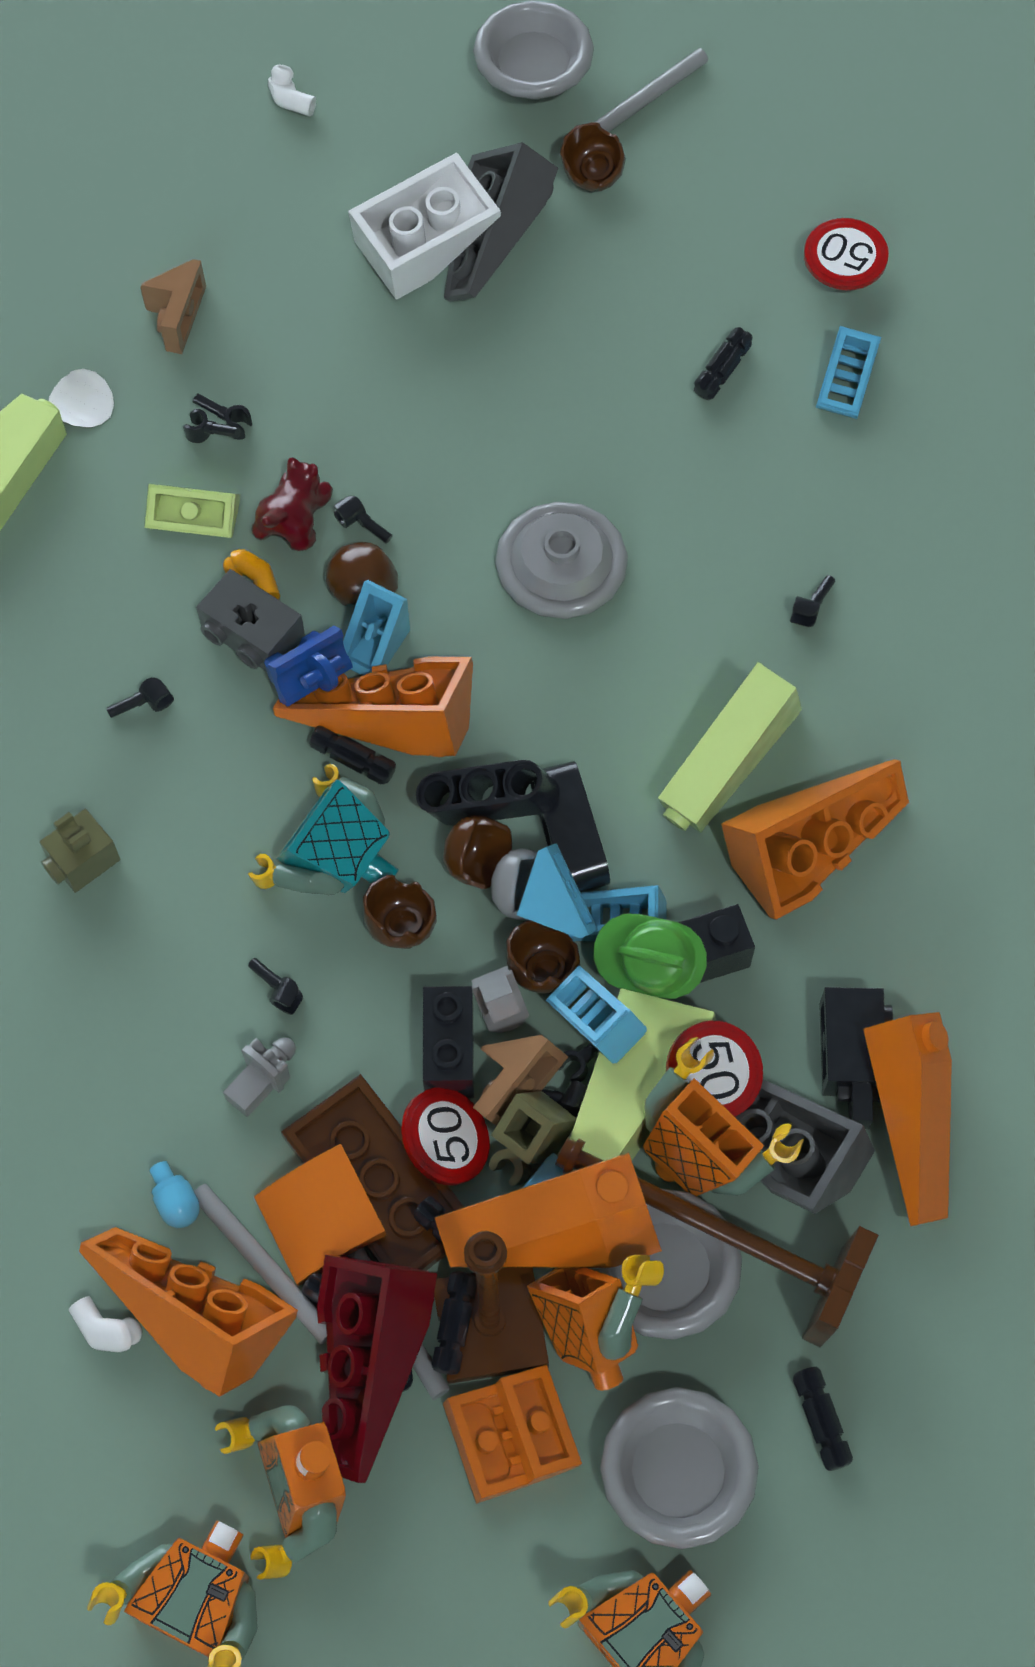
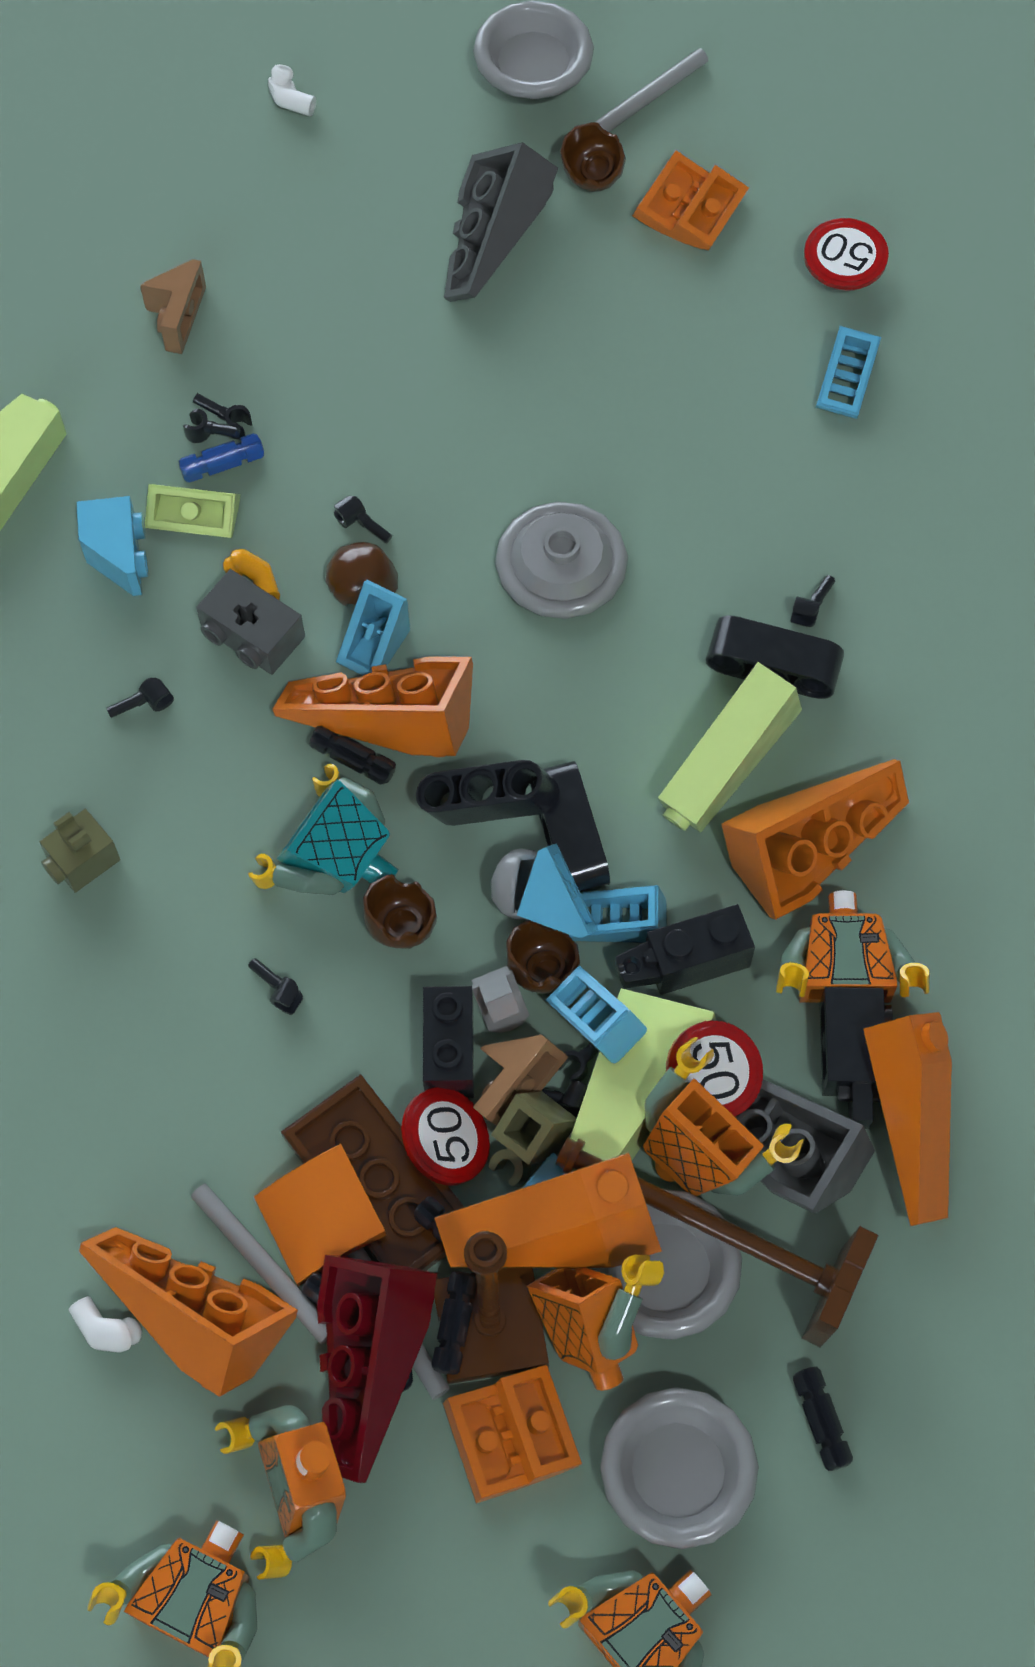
white sticker [49,369,114,428] -> none
medium azure cylinder [149,1161,200,1228] -> none
light grey piece [223,1037,296,1117] -> none
dark red animal [251,457,333,551] -> none
blue hips [264,626,353,707] -> none
white slope [348,152,501,300] -> none
reddish brown hair [443,814,513,889] -> none
bright green piece [594,914,707,999] -> none
black axle [694,327,753,400] -> none
none -> medium azure slope [77,496,148,596]
none -> blue axle [179,433,264,483]
none -> orange slope [632,150,749,250]
none -> black beam [705,615,844,699]
none -> torso [776,890,930,1003]

